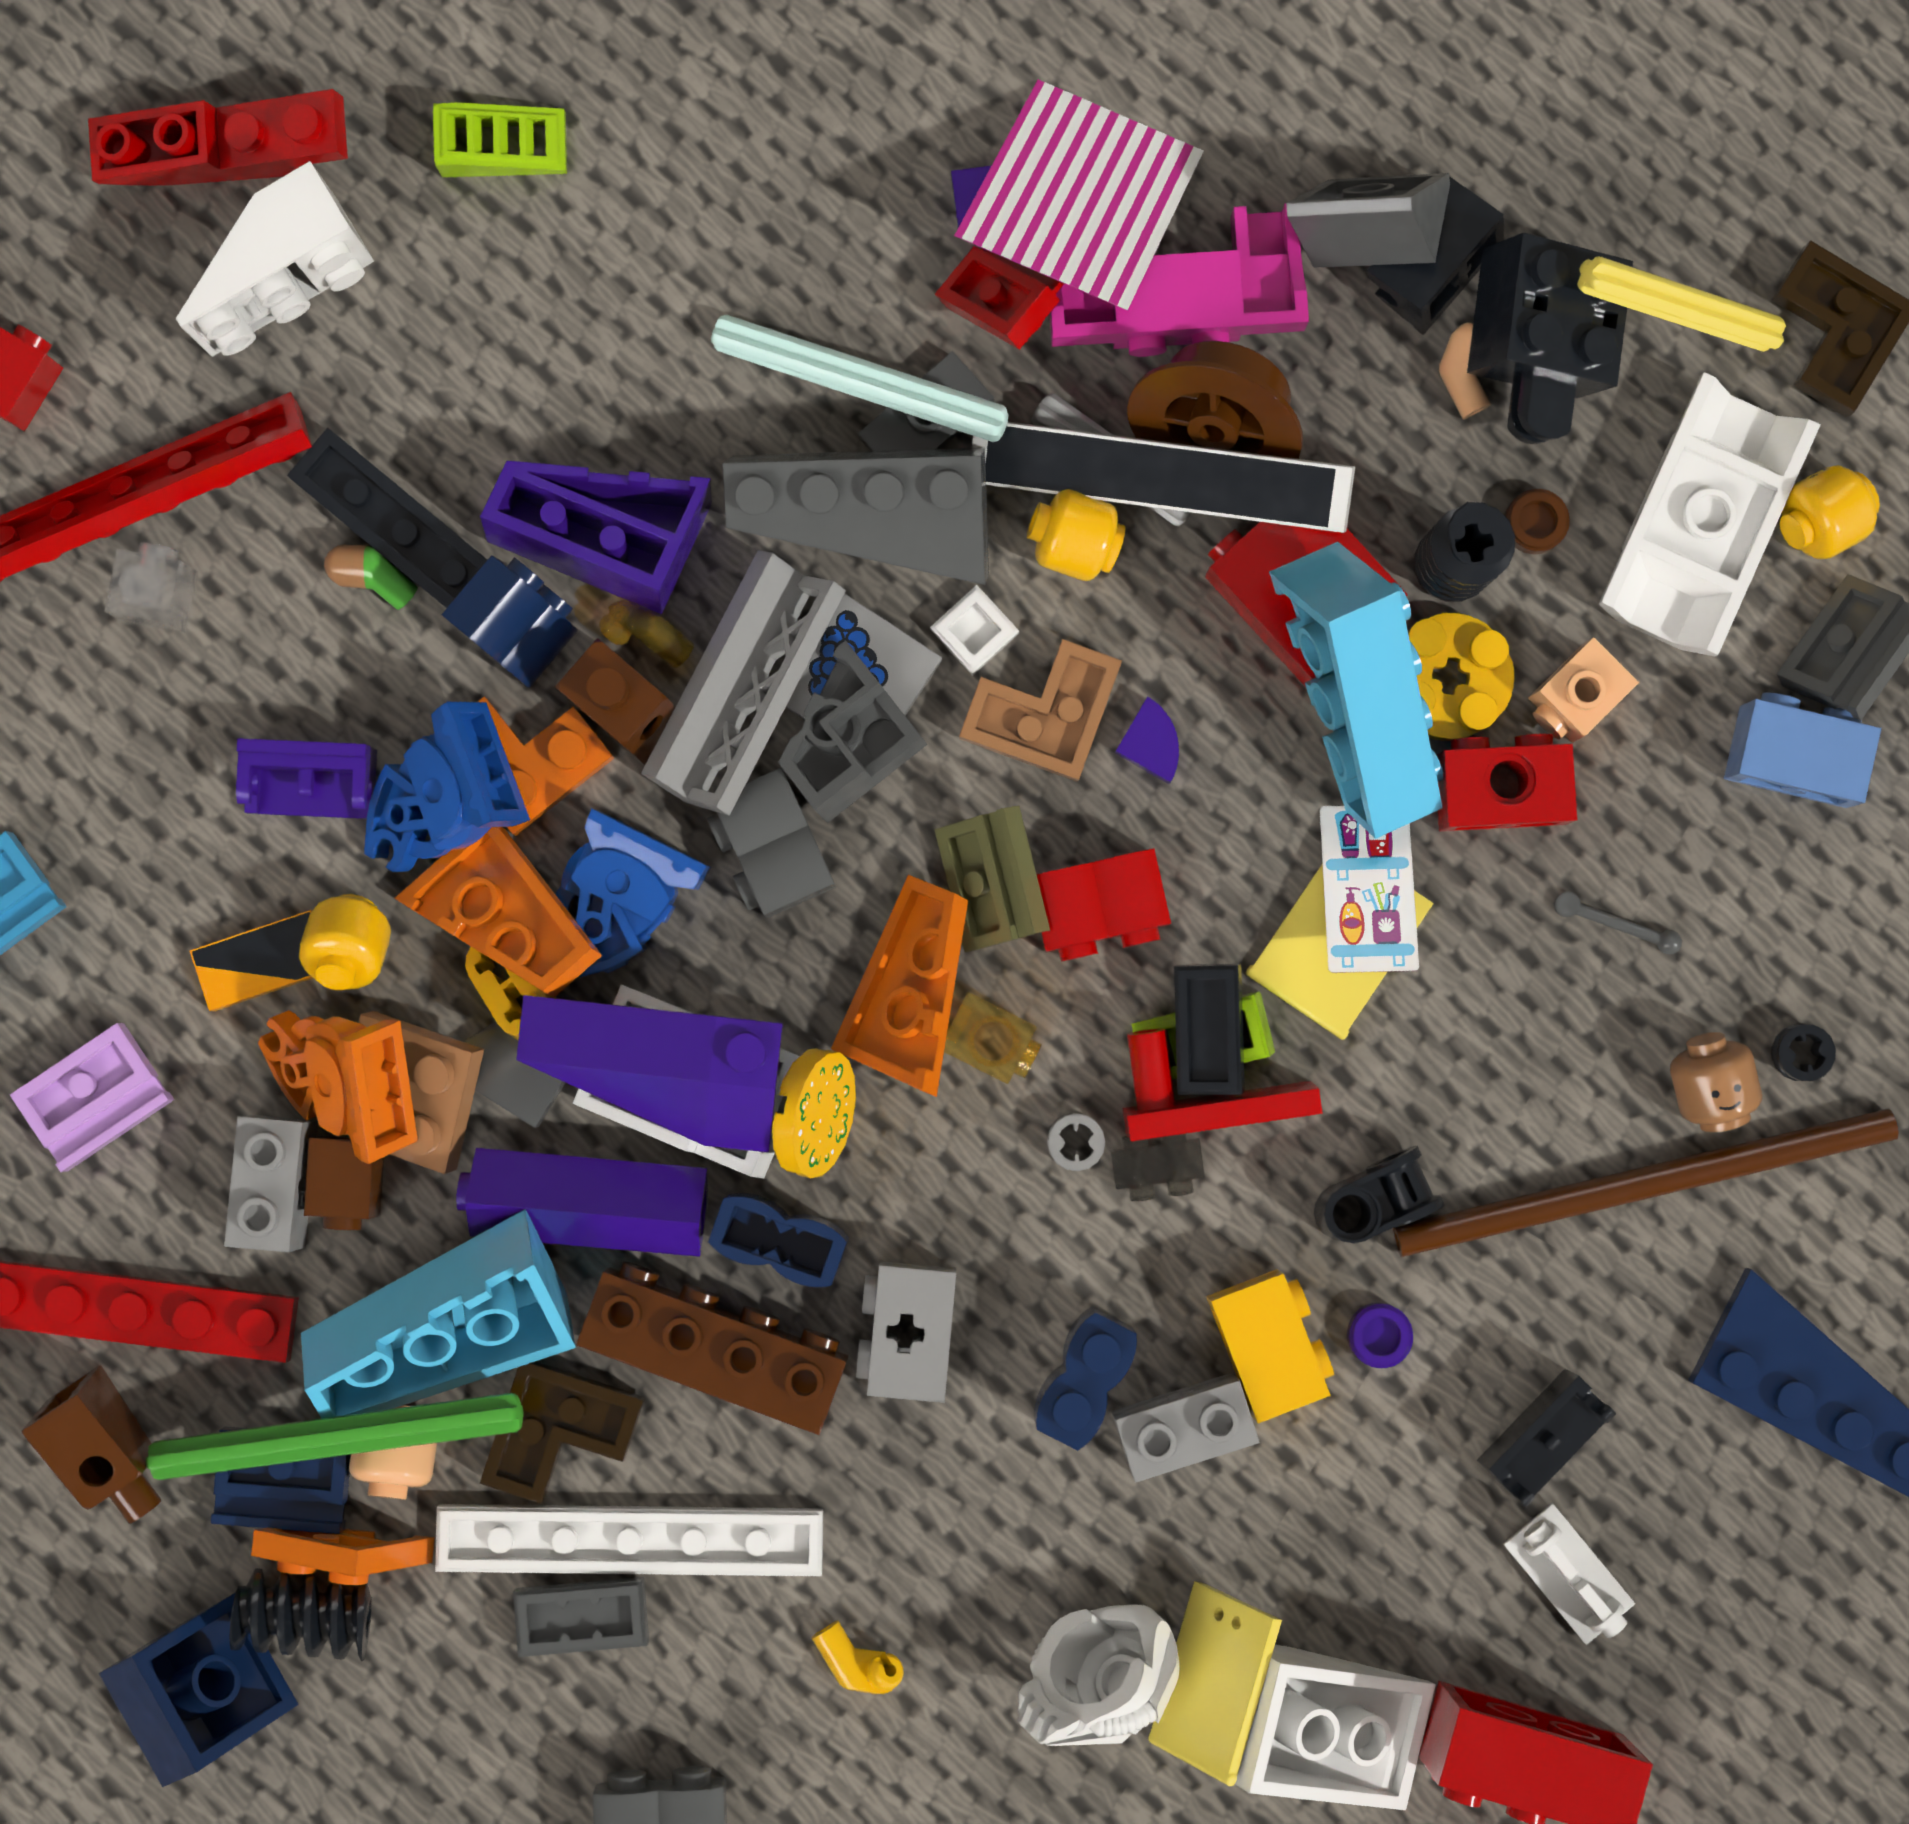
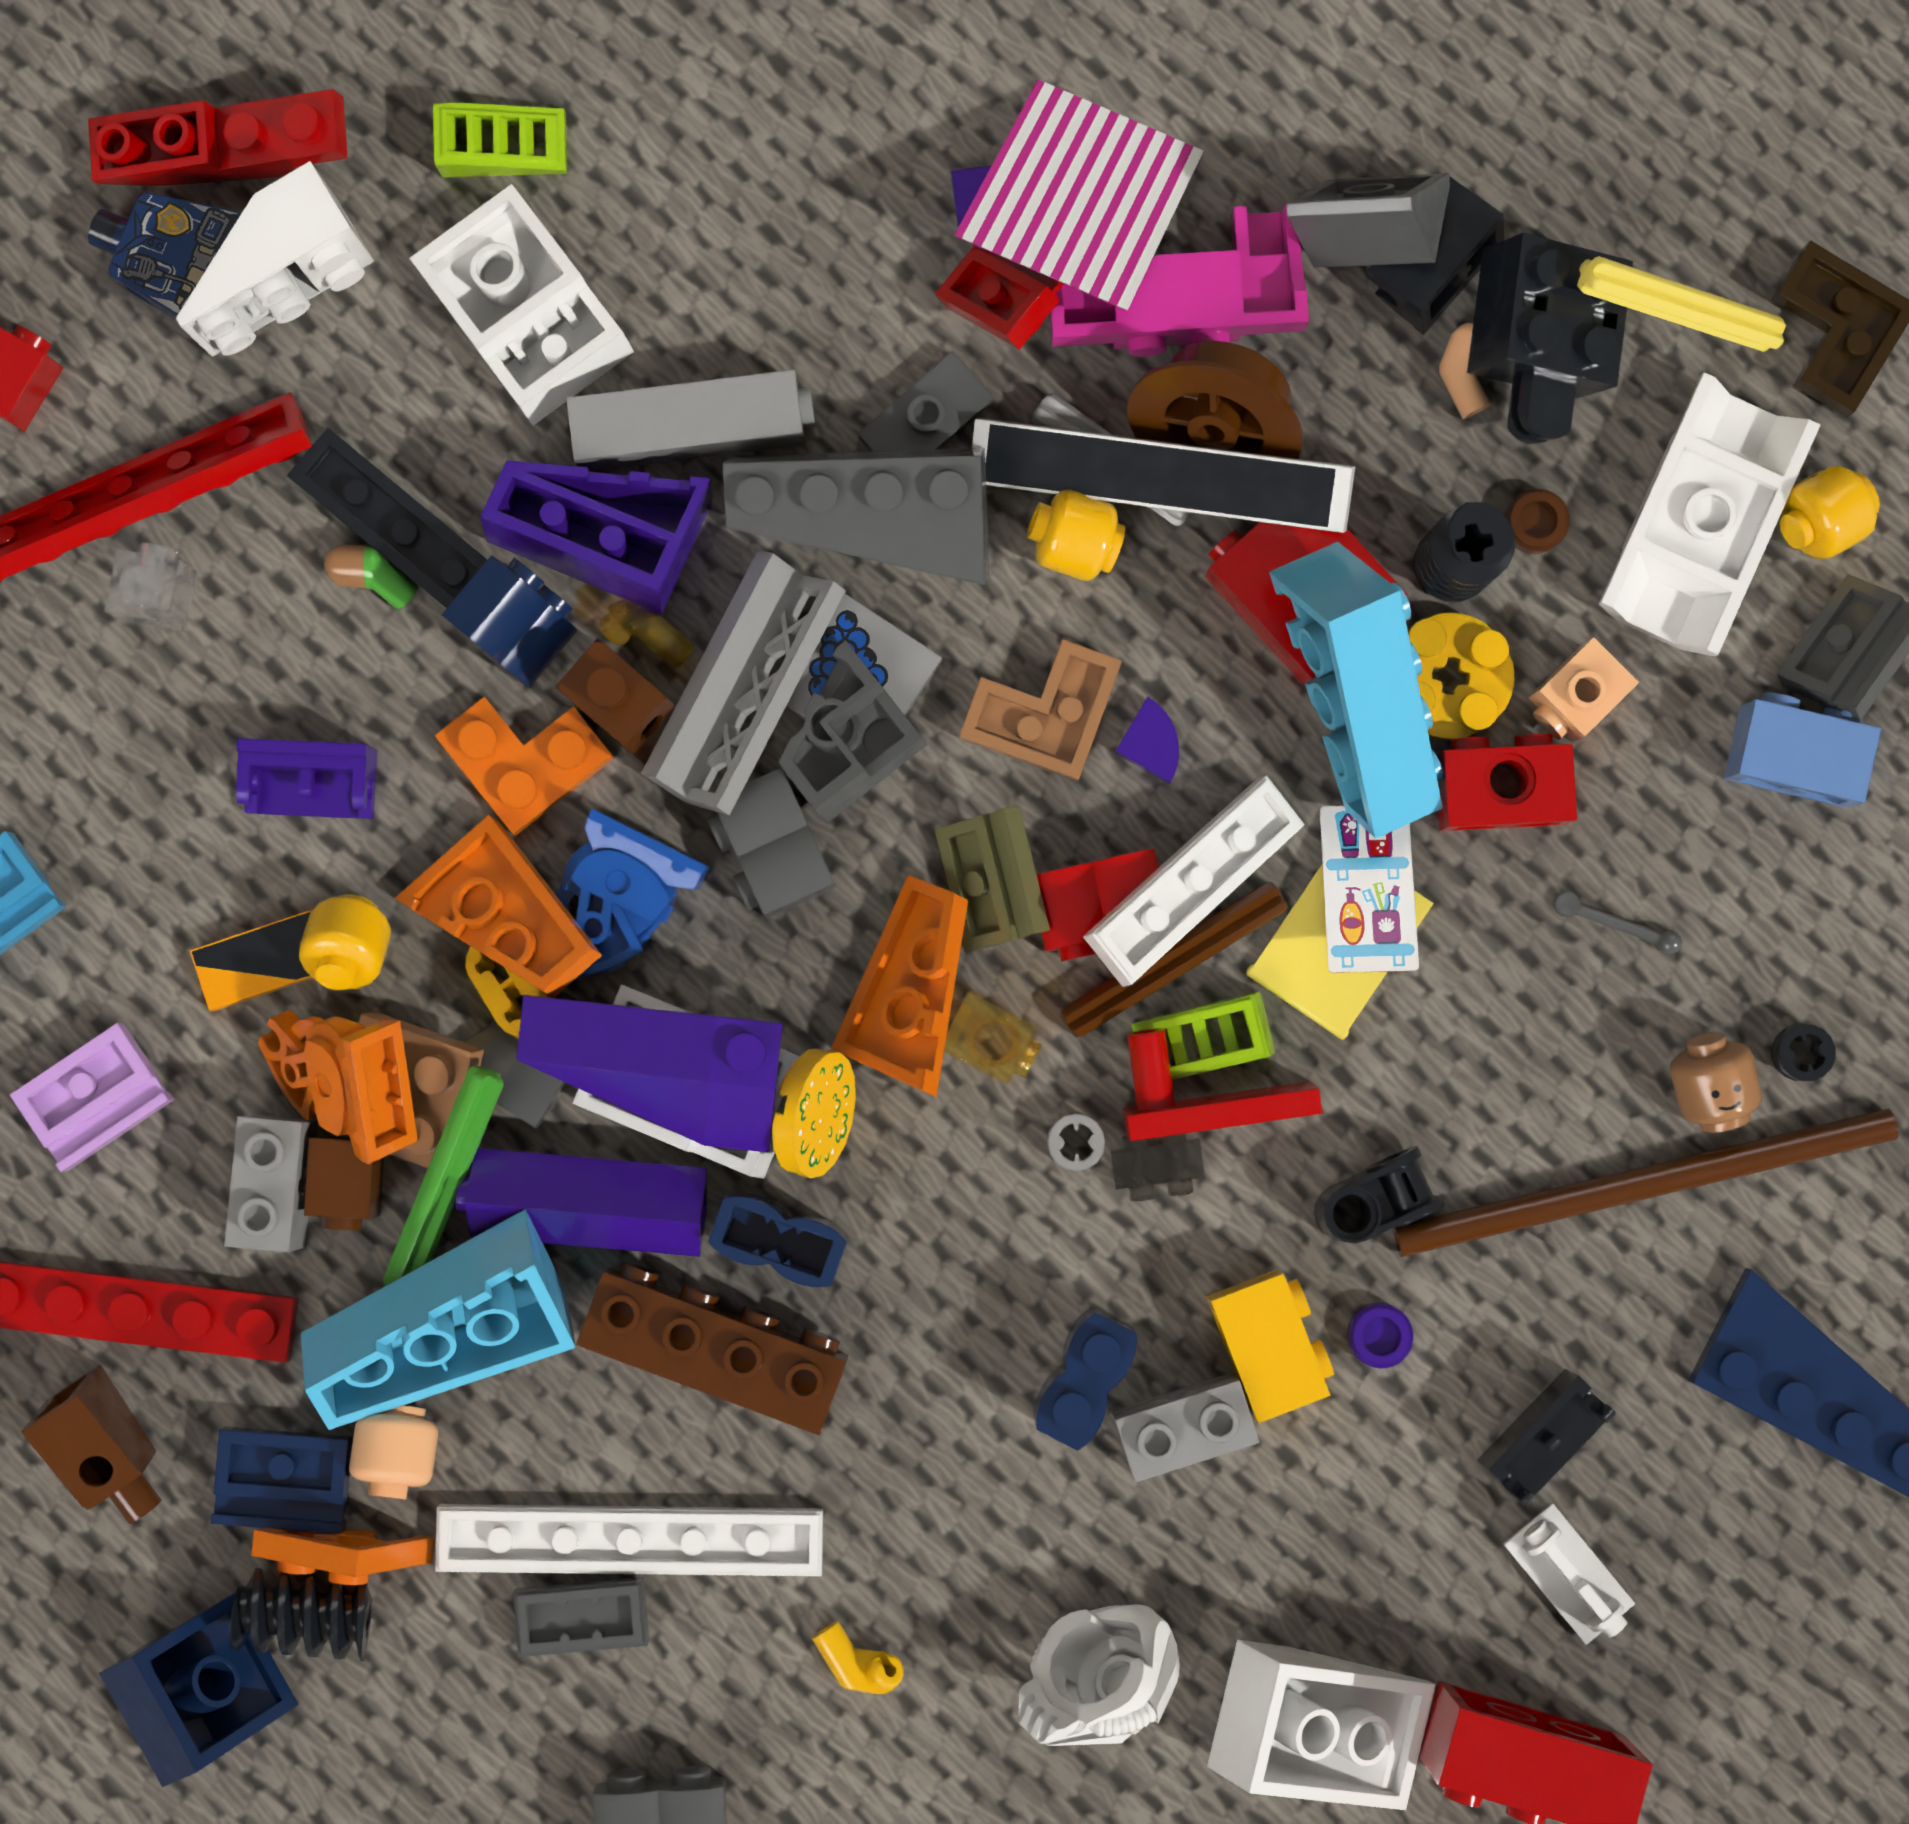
bright green axle [146,1393,524,1480] -> none
blue piece [364,701,530,872] -> none
dark brown plate [479,1361,645,1504] -> none
light aqua axle [711,315,1009,442] -> none
light grey brick [856,1261,956,1403] -> none
white tile [930,585,1019,676] -> none
light yellow container [1148,1581,1282,1786] -> none
black tile [1174,964,1245,1095] -> none
none -> torso [88,192,241,322]
none -> bright green axle [383,1065,504,1286]
none -> white slope [410,184,634,426]
none -> light grey brick [566,370,815,471]
none -> reddish brown axle [1061,882,1287,1037]
none -> white tile [1083,775,1305,987]

